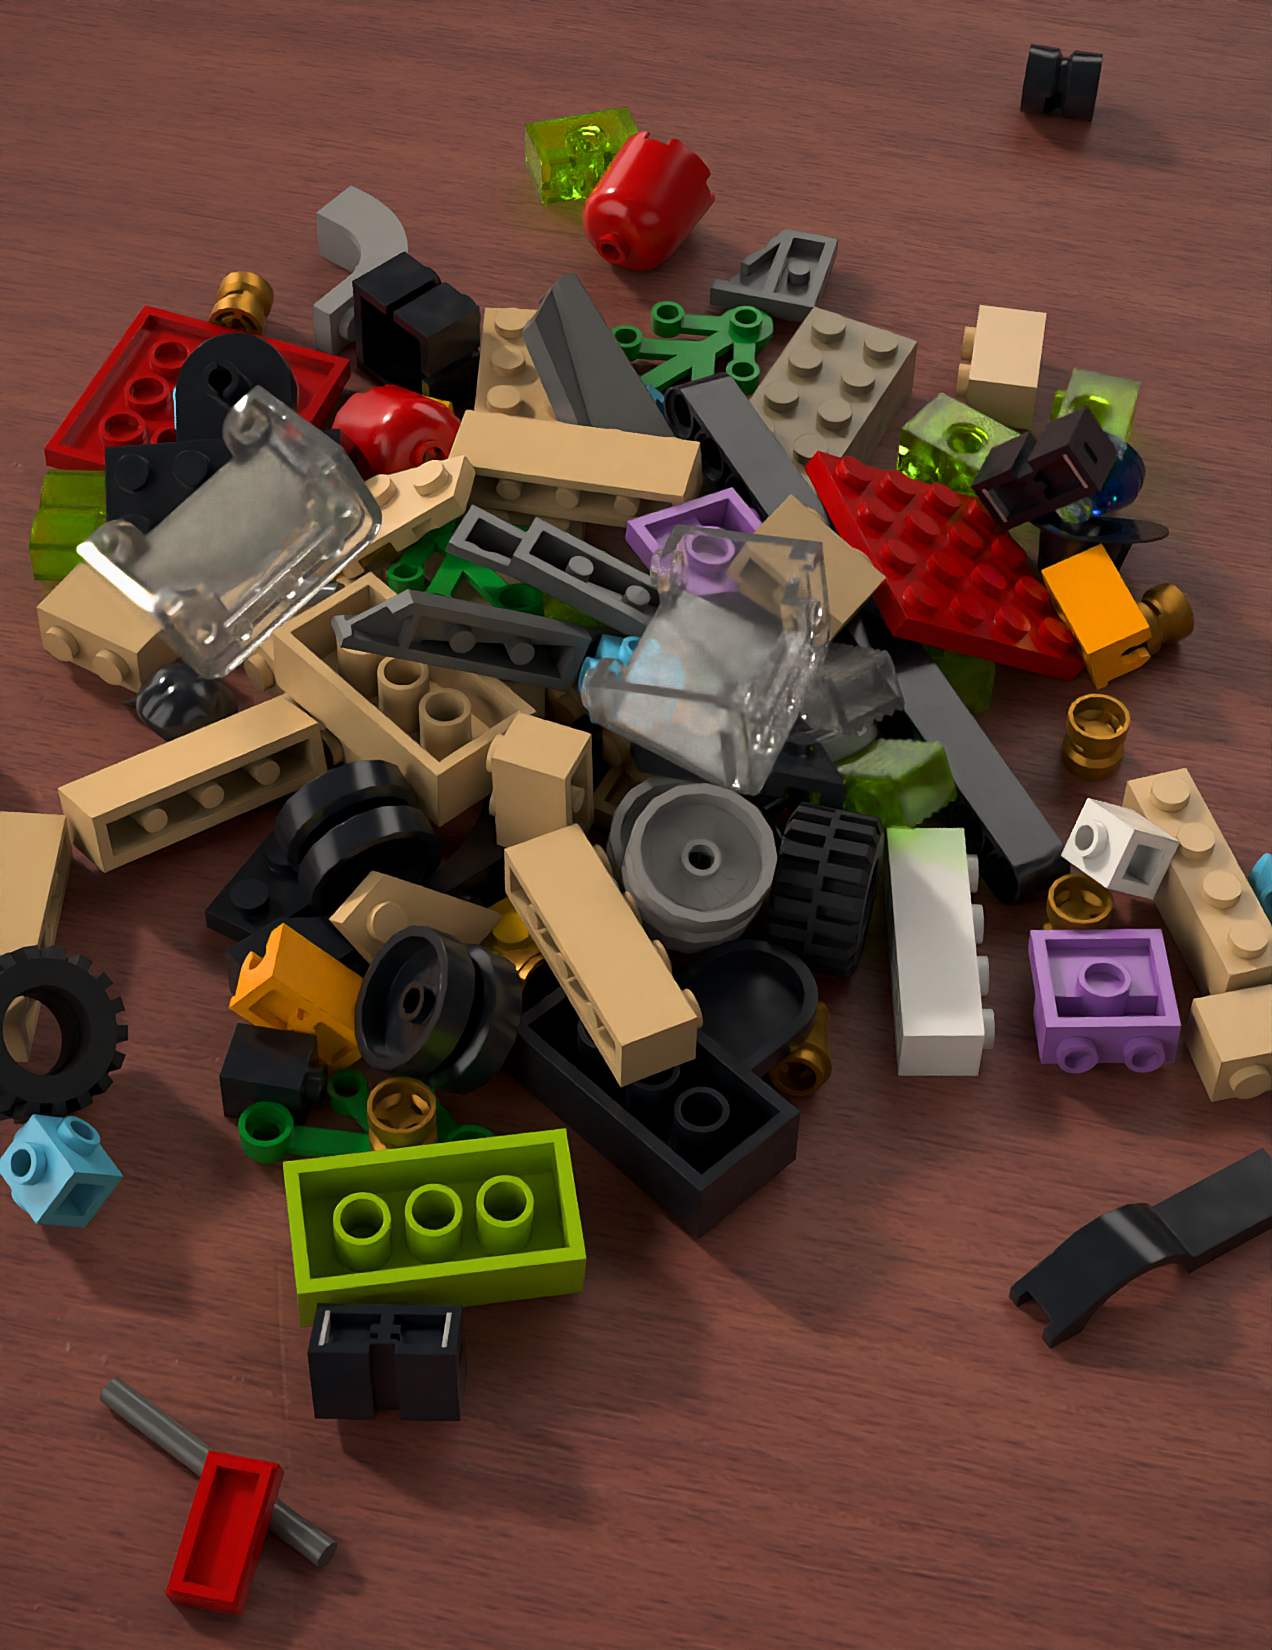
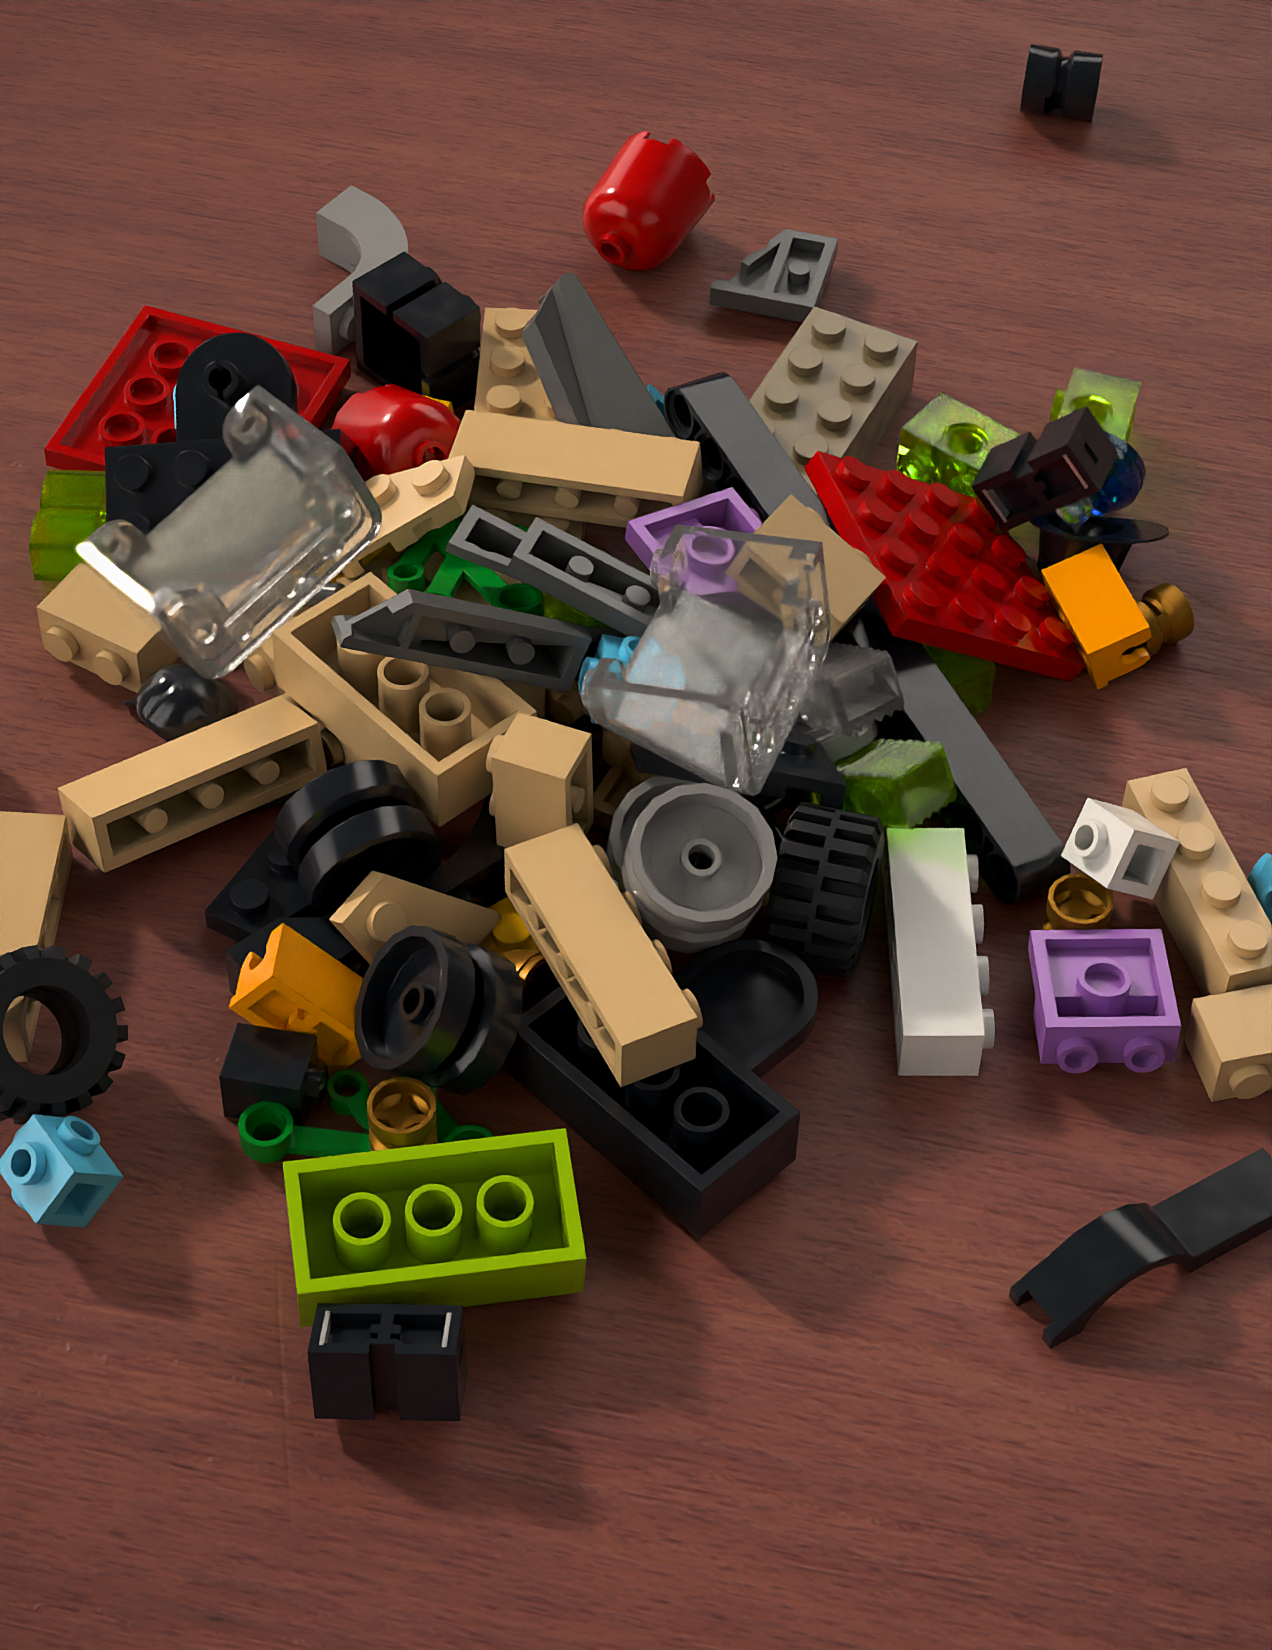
dark grey bar [100,1377,338,1568] -> none
red tile [165,1450,284,1616] -> none
pearl gold wheel [208,271,274,336] -> none
clear neon green brick [525,107,639,205] -> none
green plant [611,301,773,396] -> none
pearl gold cone [769,1000,832,1096] -> none
tan brick [955,305,1047,430] -> none
pearl gold wheel [1061,694,1131,781] -> none

